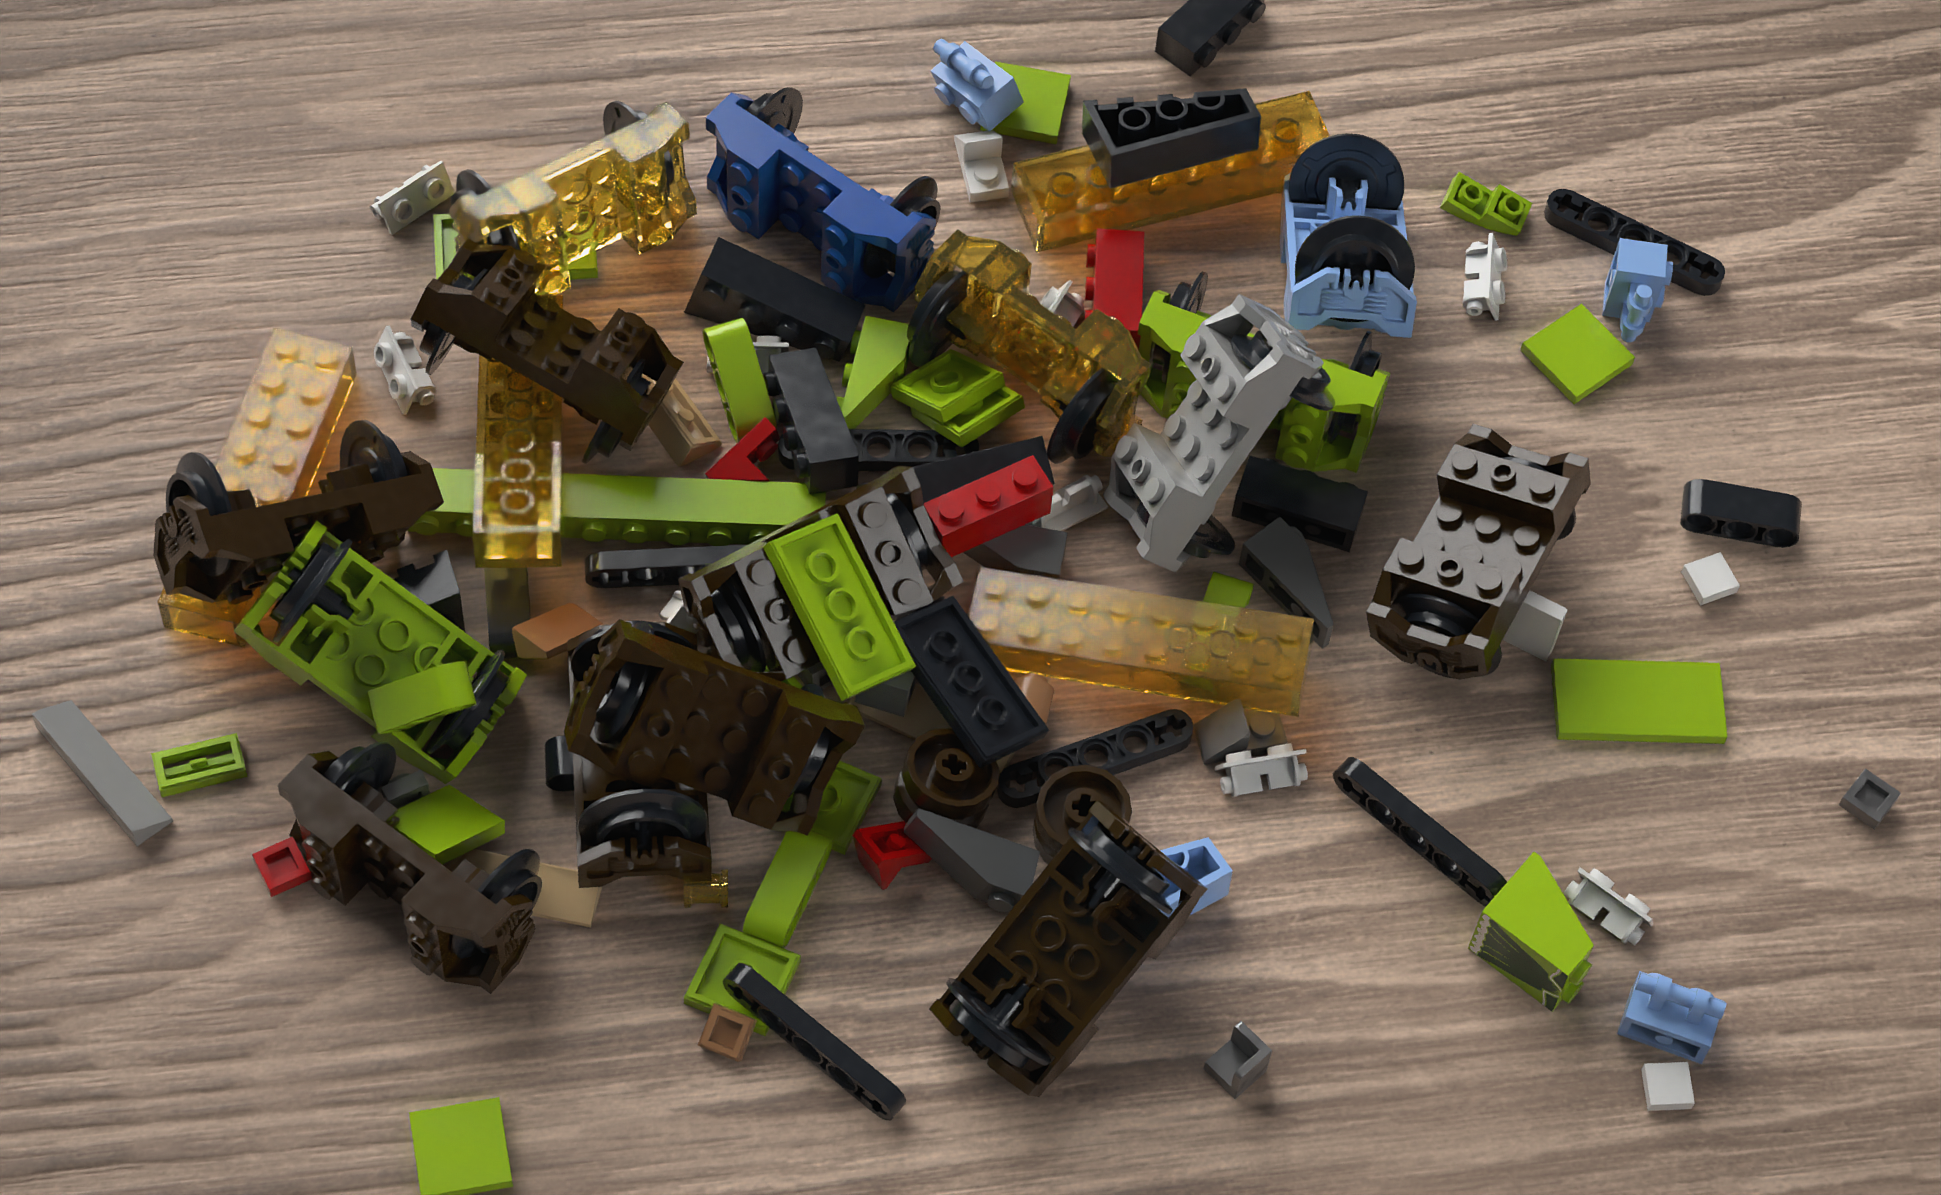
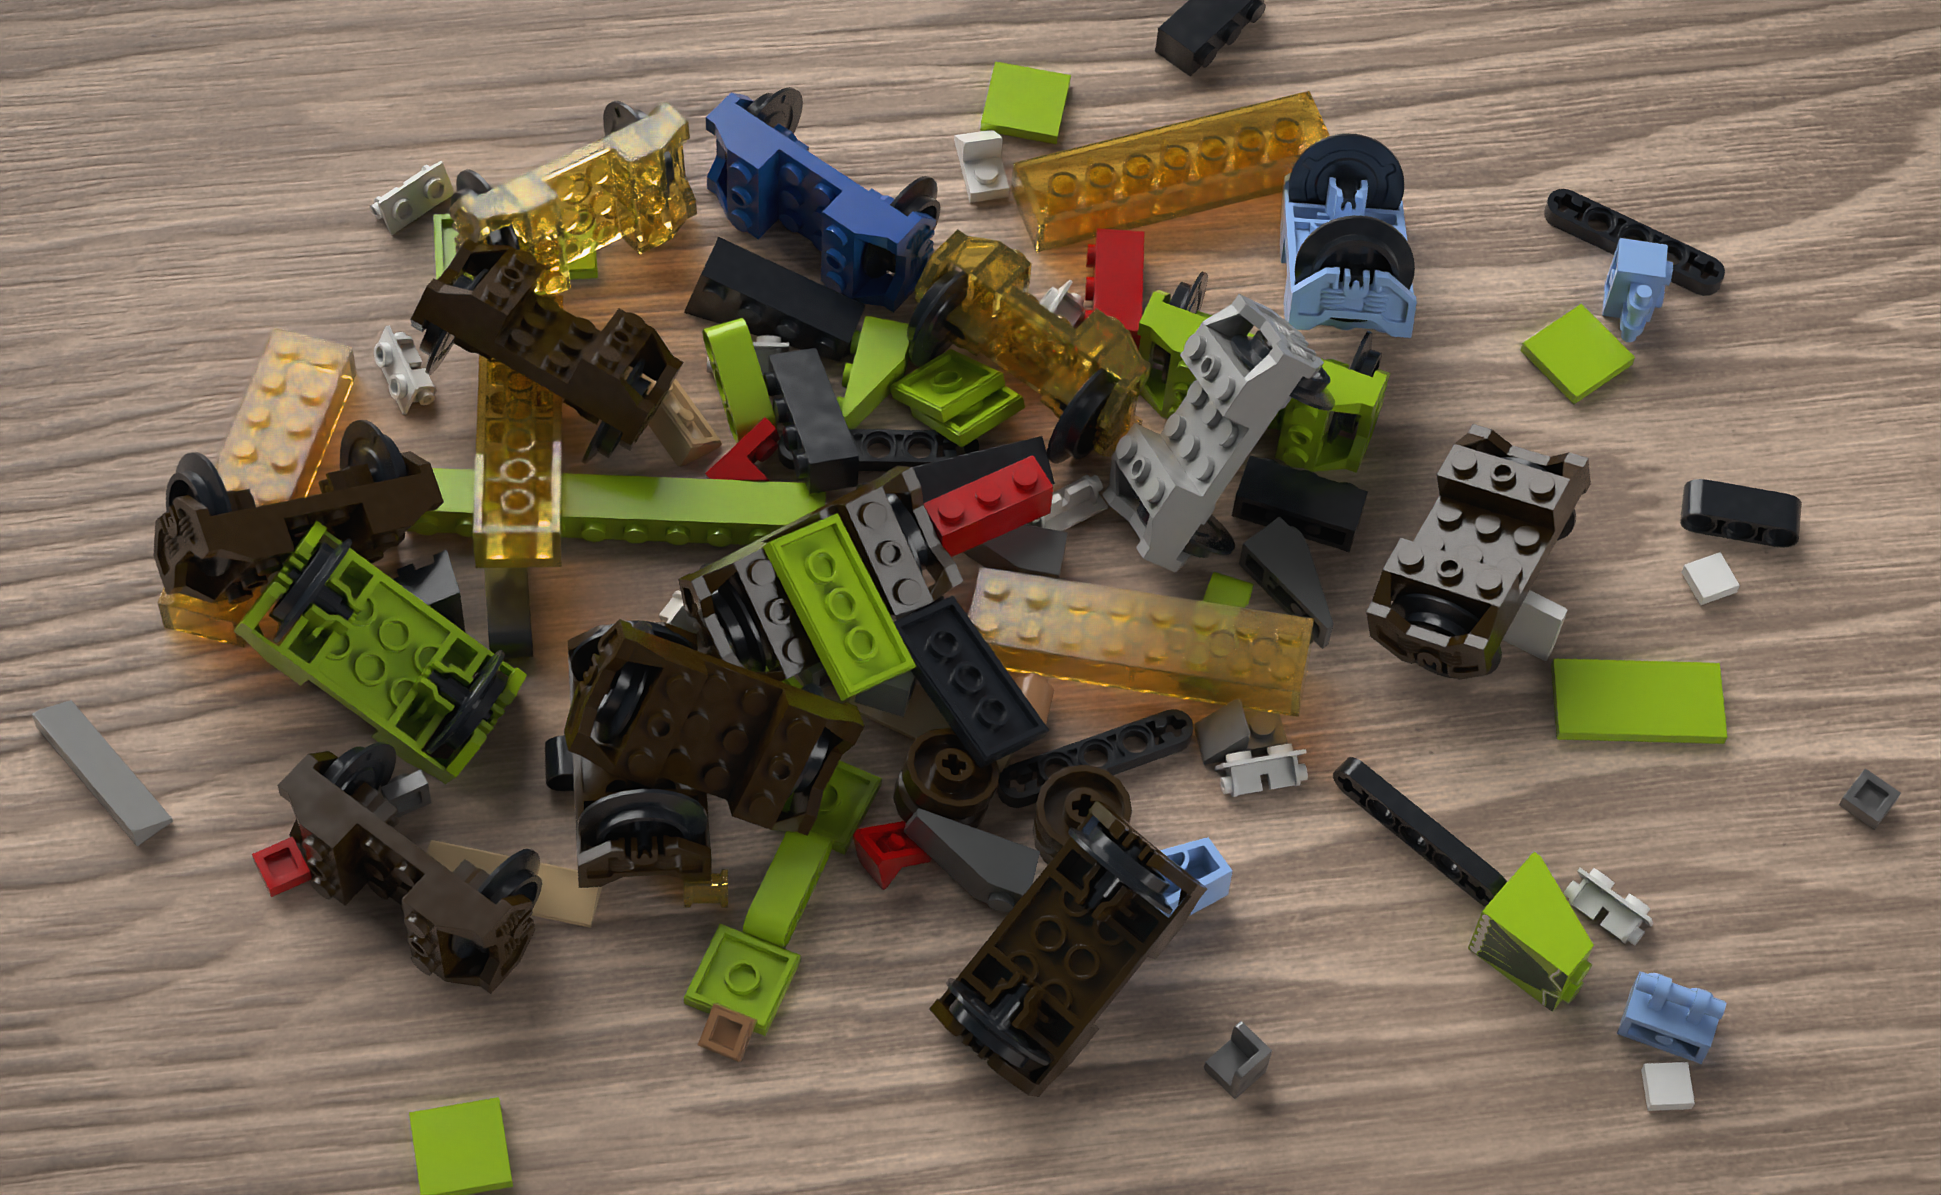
lime tile [151,733,248,797] -> none
lime beam [367,661,476,735] -> none
lime tile [394,784,505,865] -> none
medium nougat slope [512,603,605,659] -> none
black beam [584,545,747,588] -> none
black beam [723,963,906,1121] -> none
light blue brick [930,39,1024,132] -> none
black wedge [1082,88,1261,189] -> none
lime slope [1440,172,1533,236] -> none
white hinge [1463,233,1507,321] -> none

